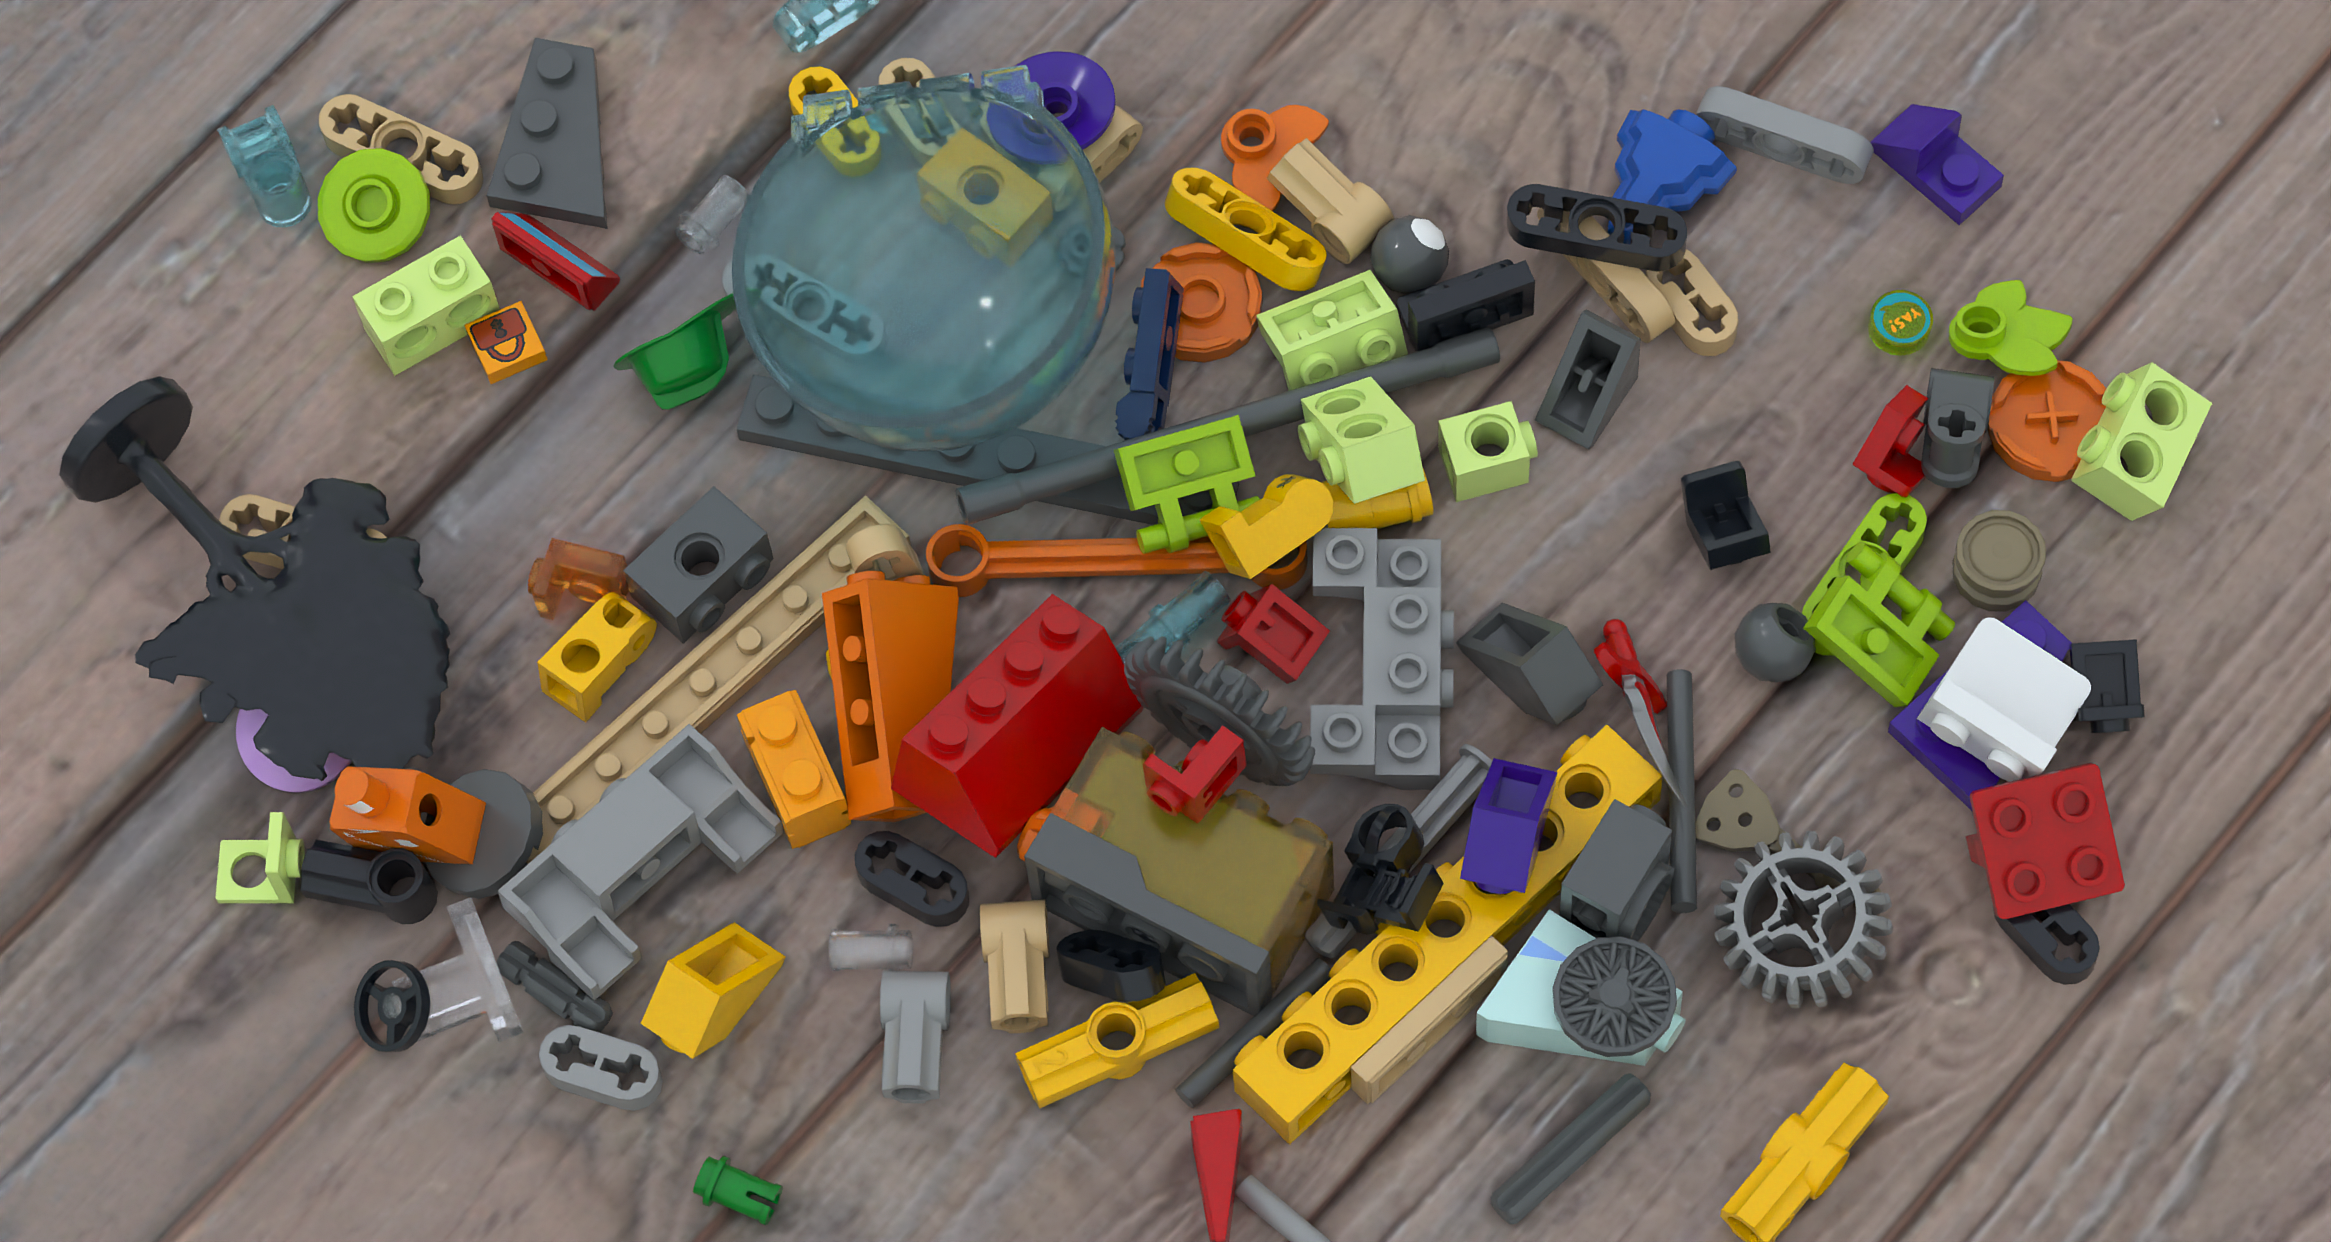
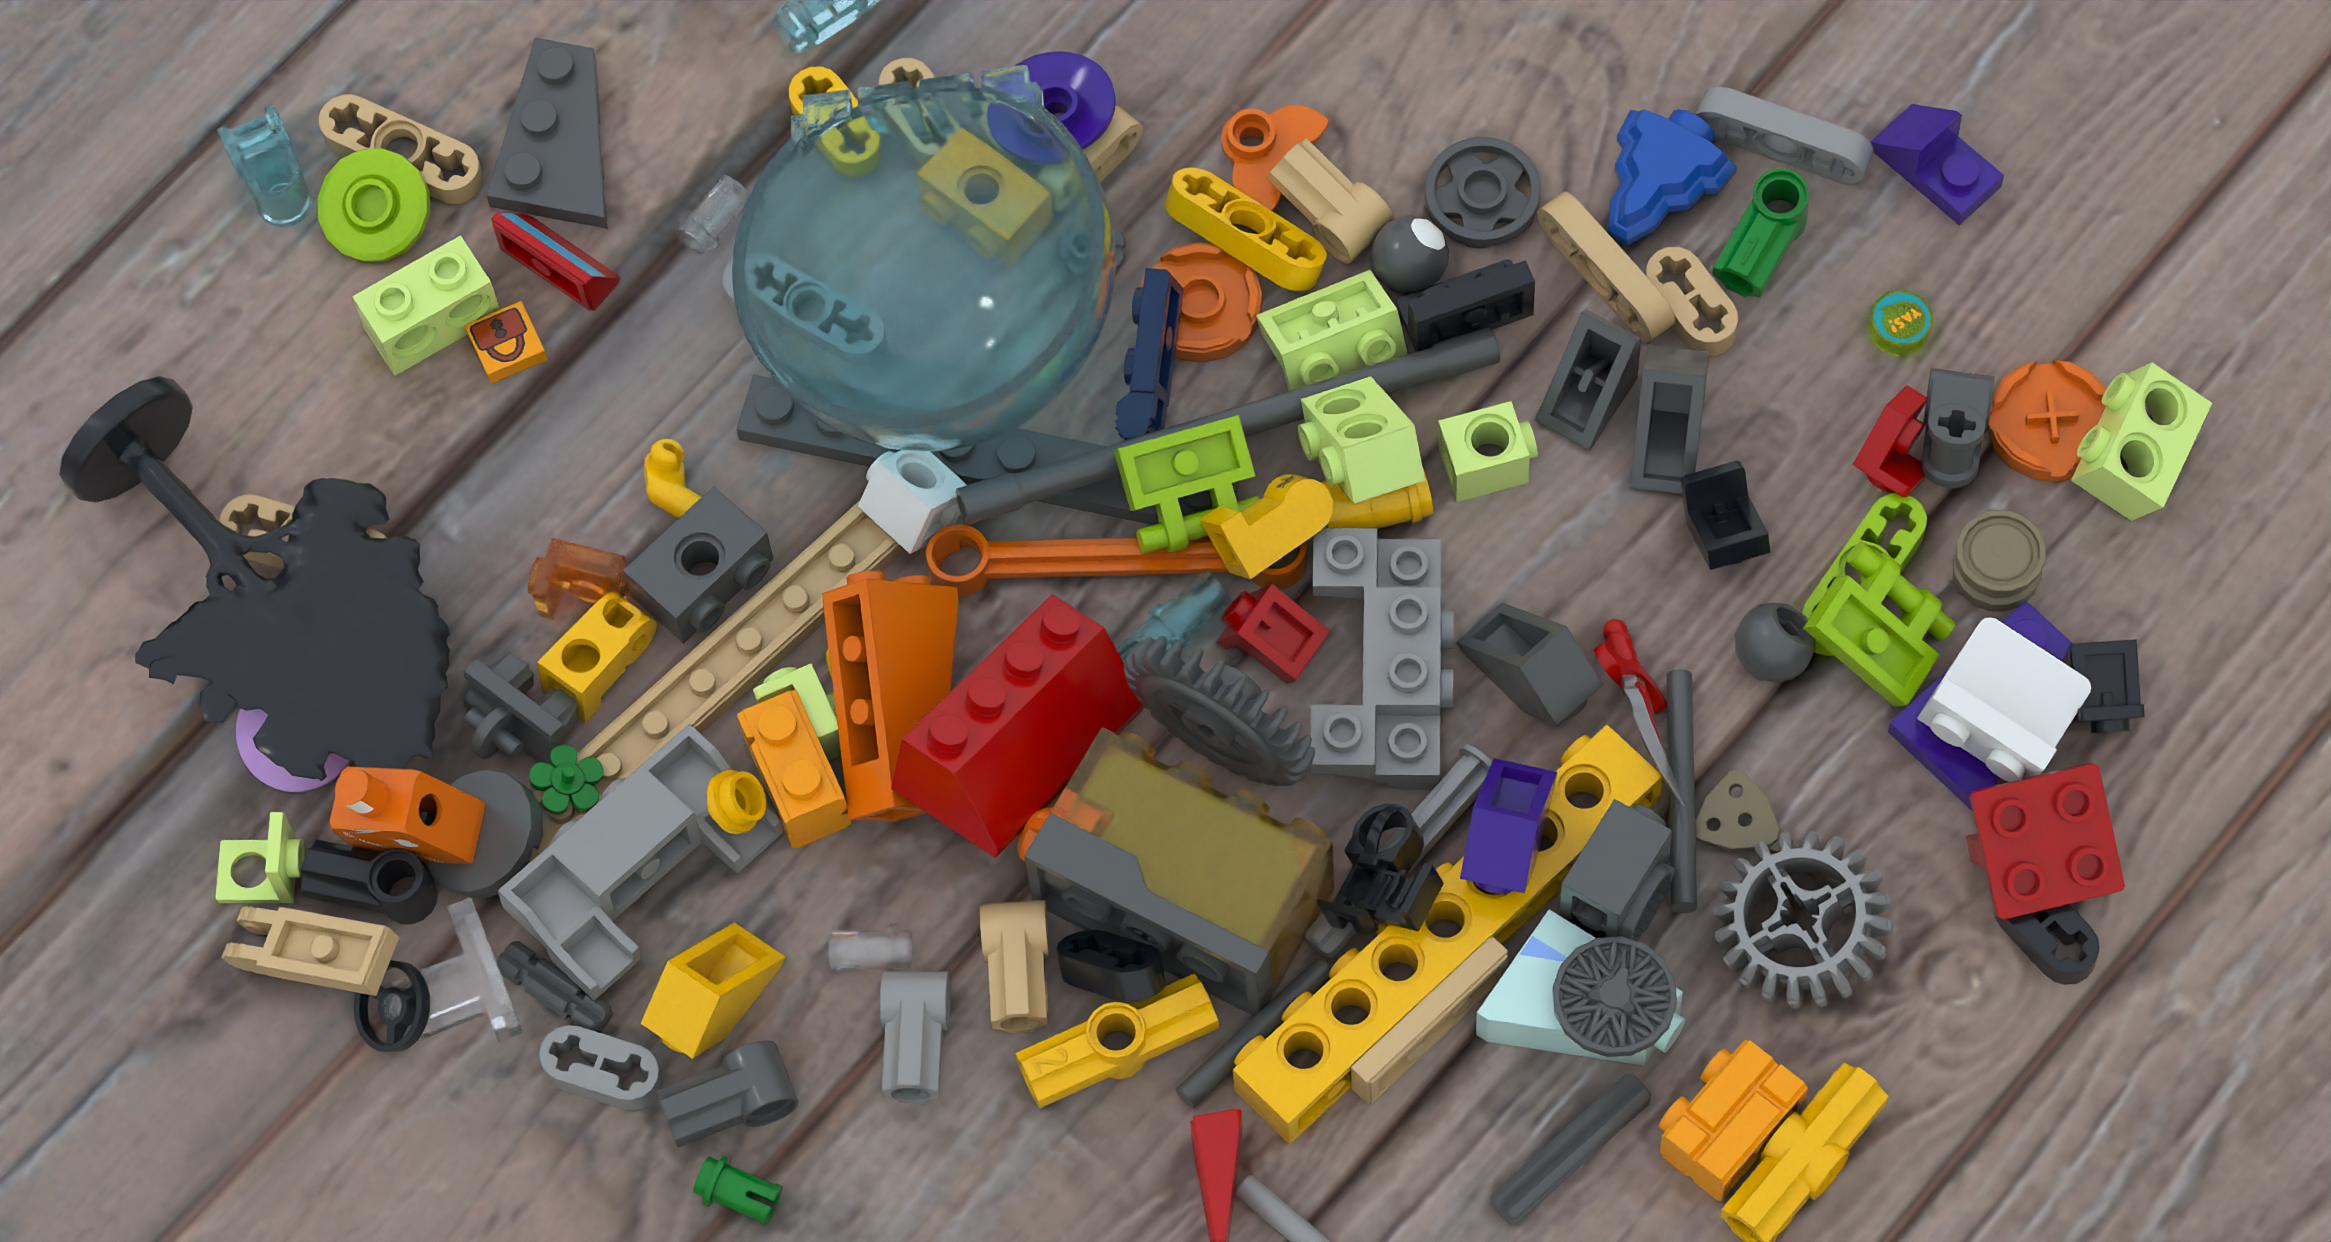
green piece [613,290,747,410] -> none
tan beam [845,524,924,581] -> none
black beam [855,831,969,927] -> none
red bracket [1142,725,1246,824] -> none
black beam [1507,184,1687,271] -> none
lime plate [1949,280,2073,376] -> none
none -> tan hinge [222,906,399,996]
none -> dark grey hips [463,652,578,765]
none -> green plant [529,745,604,815]
none -> yellow arm [644,439,702,519]
none -> dark grey piece [656,1040,799,1148]
none -> yellow plate [707,770,766,835]
none -> yellowish green bracket [753,663,841,760]
none -> white brick [858,442,967,554]
none -> dark grey wheel [1425,137,1541,248]
none -> dark grey slope [1629,345,1710,494]
none -> light orange brick [1658,1039,1808,1202]
none -> green piece [1712,168,1809,298]

